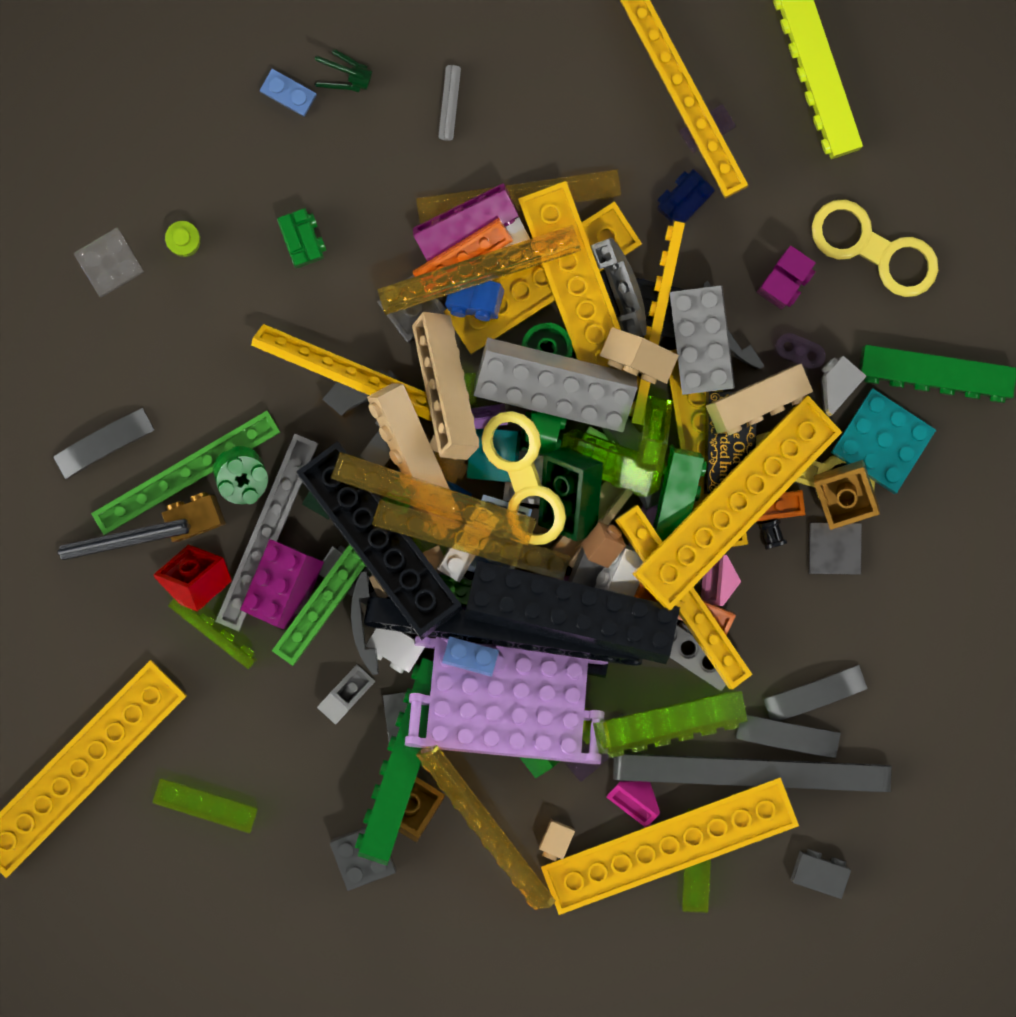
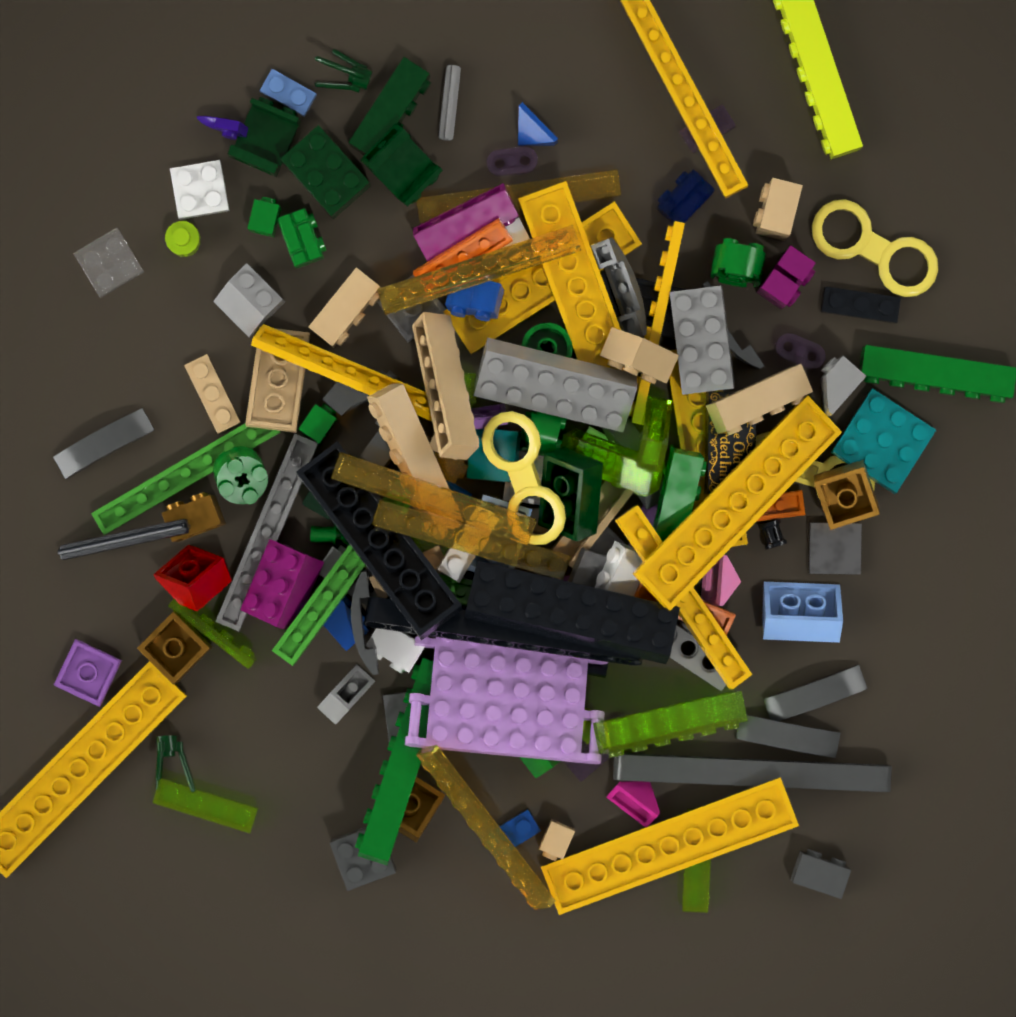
medium blue plate [442,636,499,677] -> none
medium nougat brick [582,522,626,568] -> none
none -> medium lavender plate [54,639,123,707]
none -> pearl gold brick [137,611,213,684]
none -> dark green plant [155,735,196,793]
none -> white plate [170,160,230,220]
none -> tan plate [184,354,241,434]
none -> dark purple plate [197,116,248,140]
none -> light grey slope [213,263,285,338]
none -> dark green panel [227,97,301,178]
none -> tan tile [245,327,310,433]
none -> green brick [247,197,282,238]
none -> dark green brick [281,125,371,220]
none -> green brick [299,403,338,444]
none -> tan brick [309,267,381,348]
none -> green pin [310,525,349,545]
none -> blue brick [324,595,370,651]
none -> dark green brick [349,57,432,155]
none -> dark green panel [360,123,443,207]
none -> blue plate [484,809,541,858]
none -> clear purple plate [487,147,538,176]
none -> blue slope [518,102,558,146]
none -> green brick [710,238,766,287]
none -> tan brick [753,178,803,241]
none -> light blue slope [762,581,843,643]
none -> black plate [821,286,901,324]

